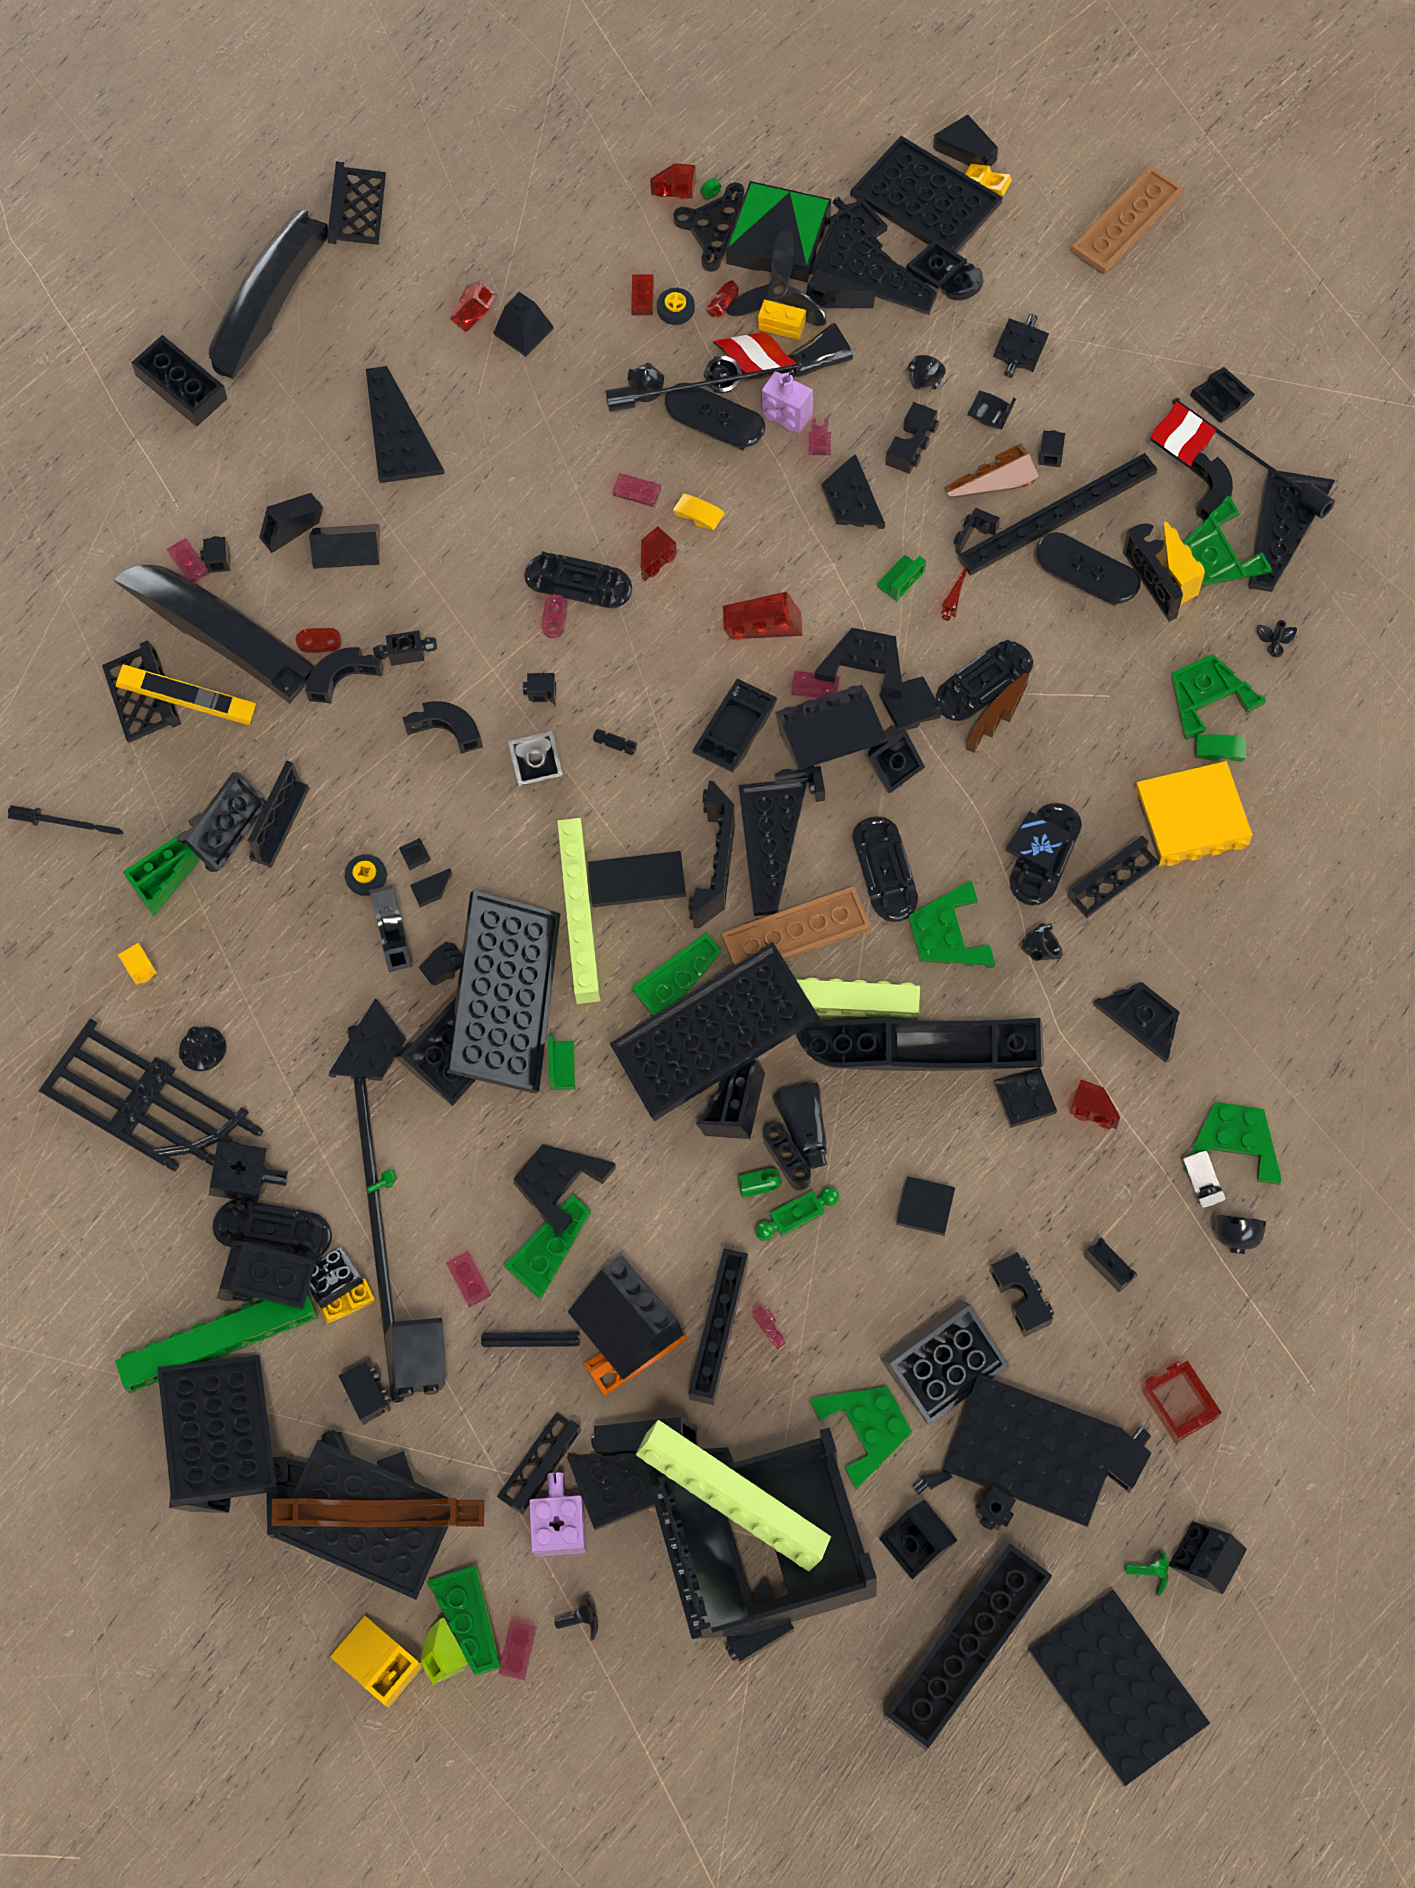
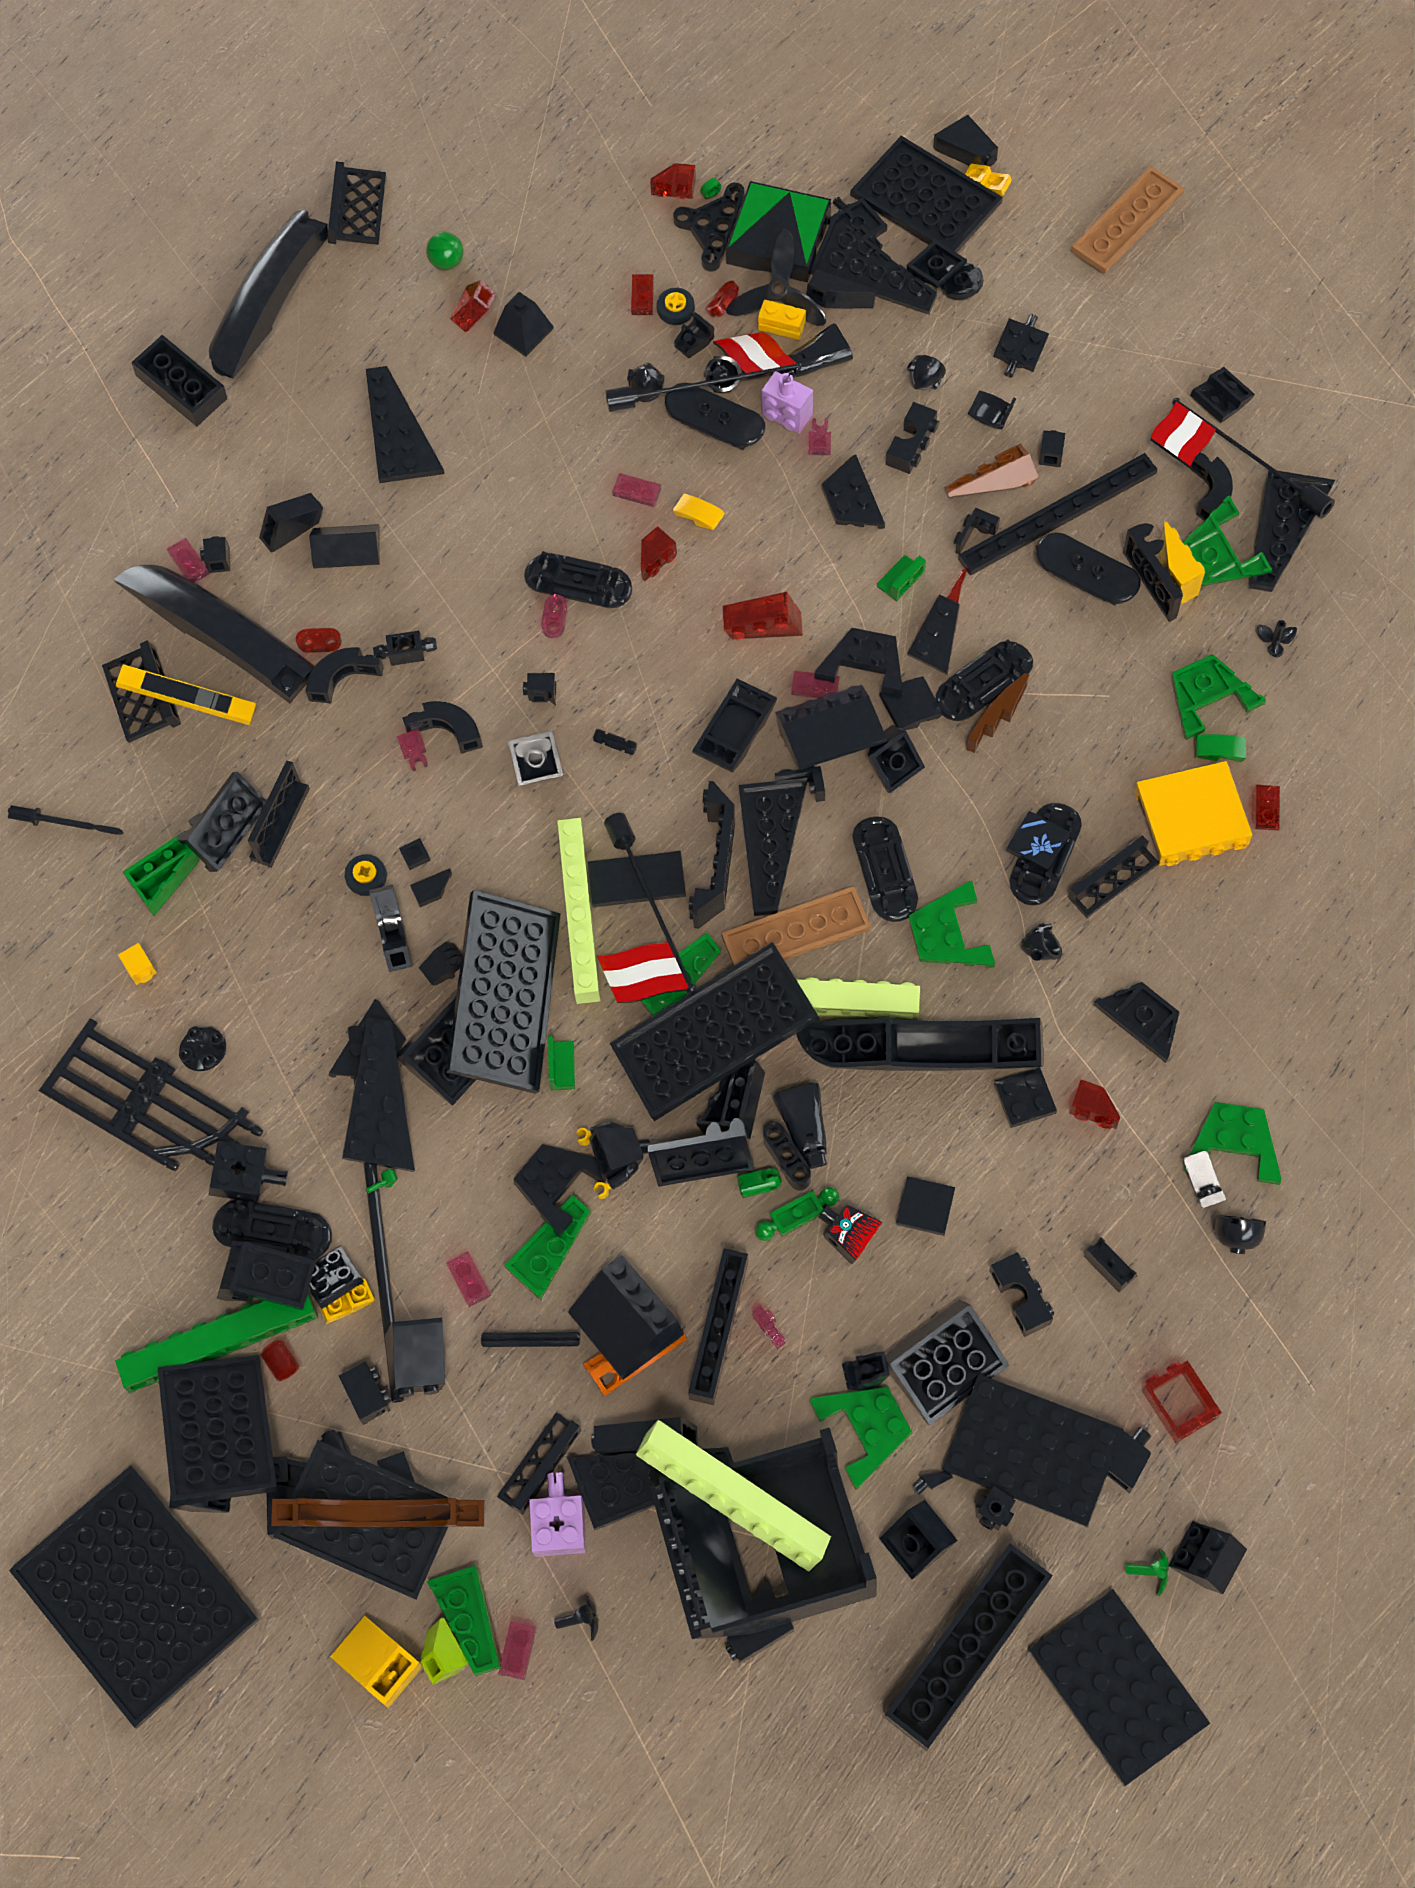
none -> black plate [9,1465,259,1729]
none -> clear red piece [261,1340,300,1381]
none -> black wing [342,1017,415,1172]
none -> clear pink plate [397,729,428,771]
none -> green piece [426,231,463,270]
none -> black torso [576,1121,651,1199]
none -> flag [596,813,696,1003]
none -> black hinge [648,1118,754,1187]
none -> black hand [674,312,715,358]
none -> torso [818,1205,882,1264]
none -> black hand [842,1352,890,1390]
none -> black wing [907,594,960,675]
none -> clear red slope [1251,785,1280,831]

